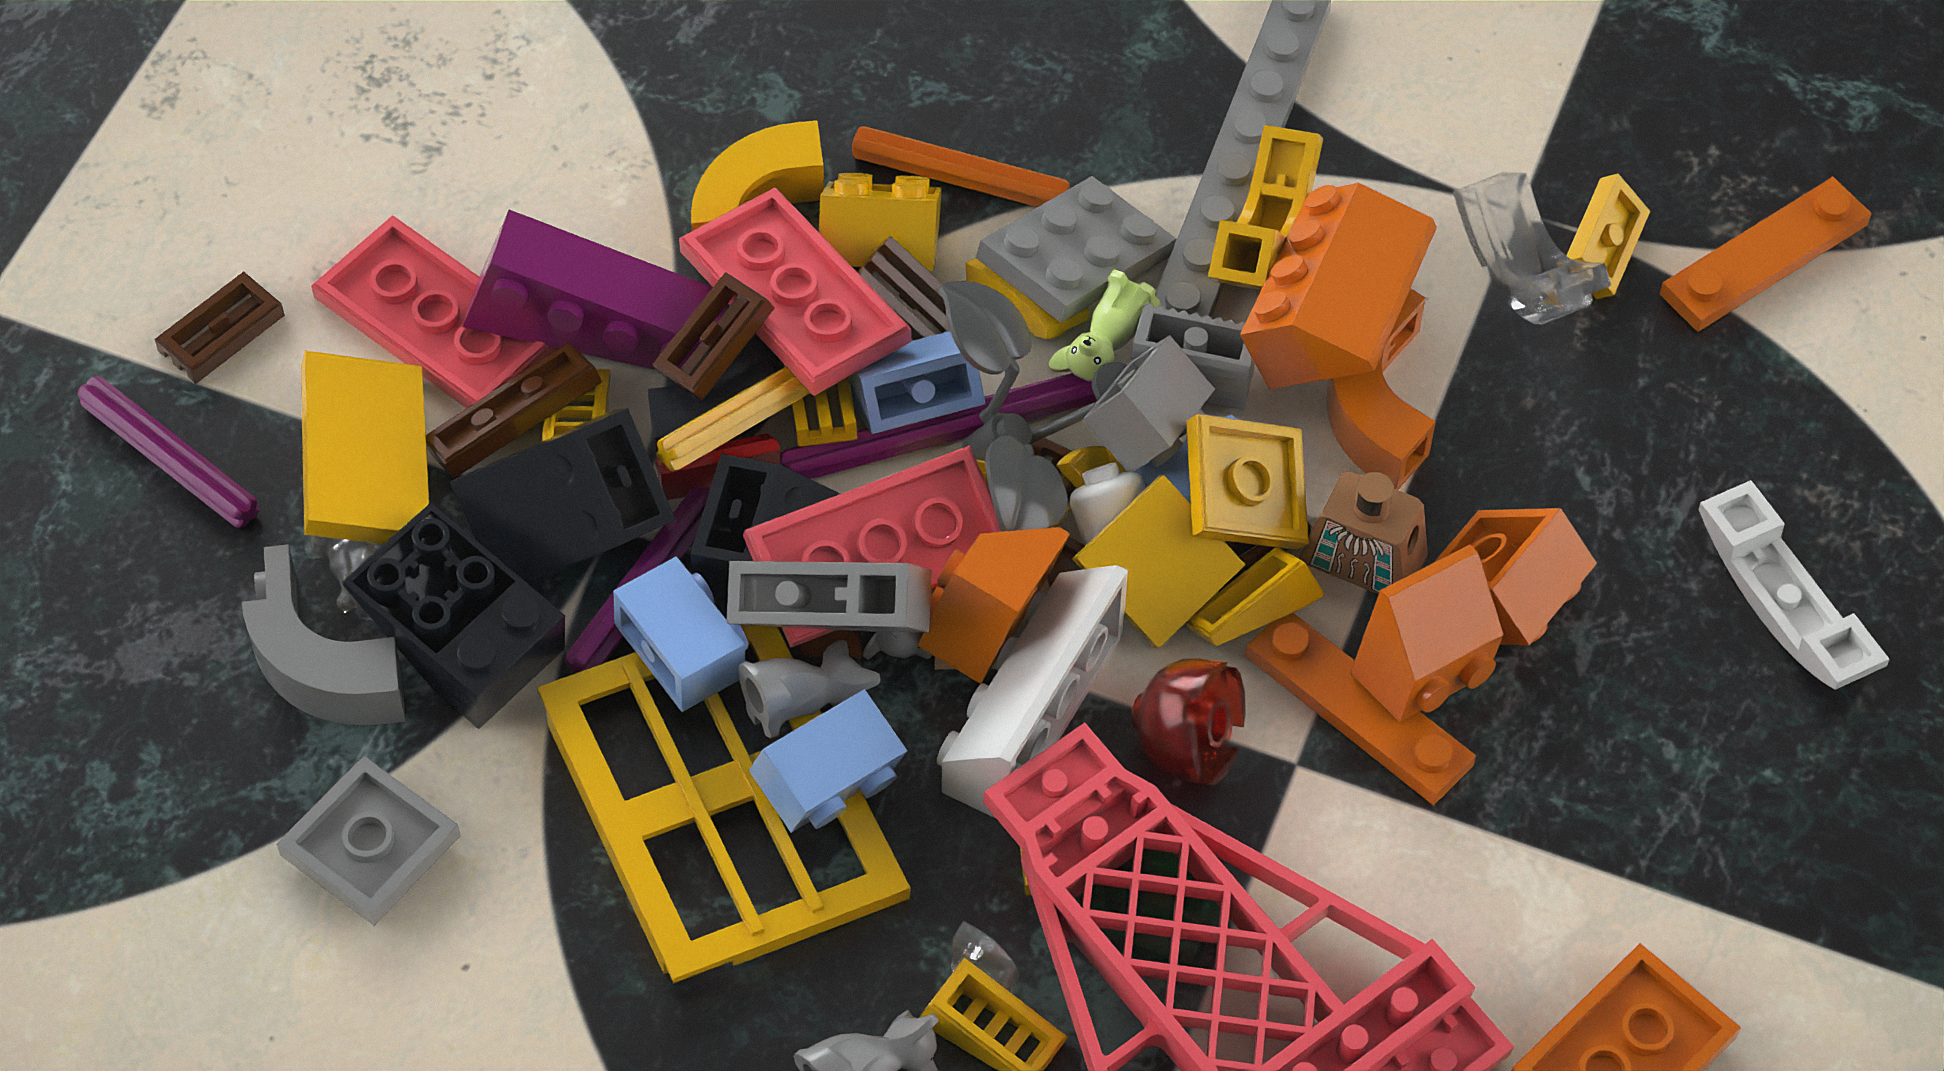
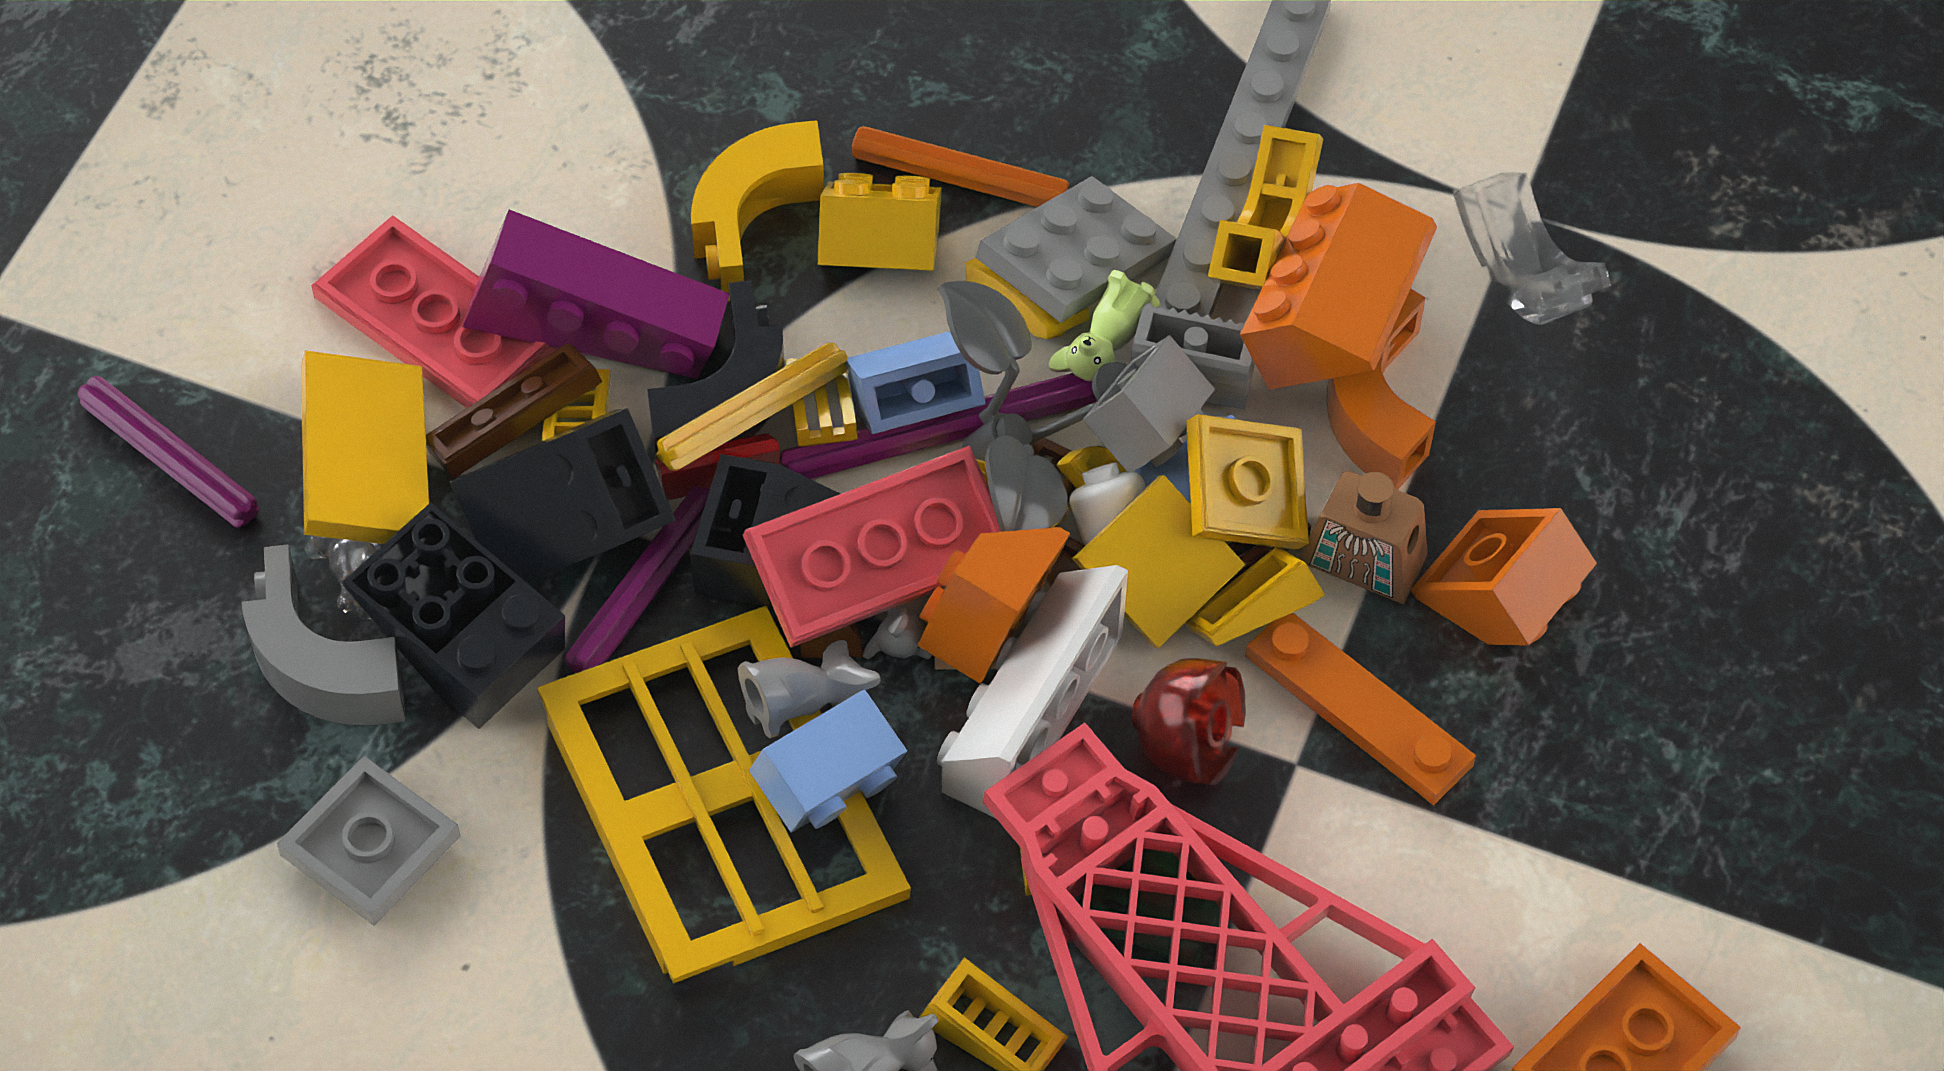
reddish brown tile [154,271,285,384] -> none
light blue brick [613,556,748,712] -> none
reddish brown tile [652,272,775,401] -> none
coral tile [679,187,911,396] -> none
light grey slope [727,561,932,633] -> none
tile [857,236,950,341] -> none
clear tile [951,921,1019,993] -> none
orange slope [1350,545,1504,722] -> none
yellow plate [1564,173,1650,299] -> none
orange plate [1660,177,1872,332] -> none
white slope [1699,480,1889,690] -> none

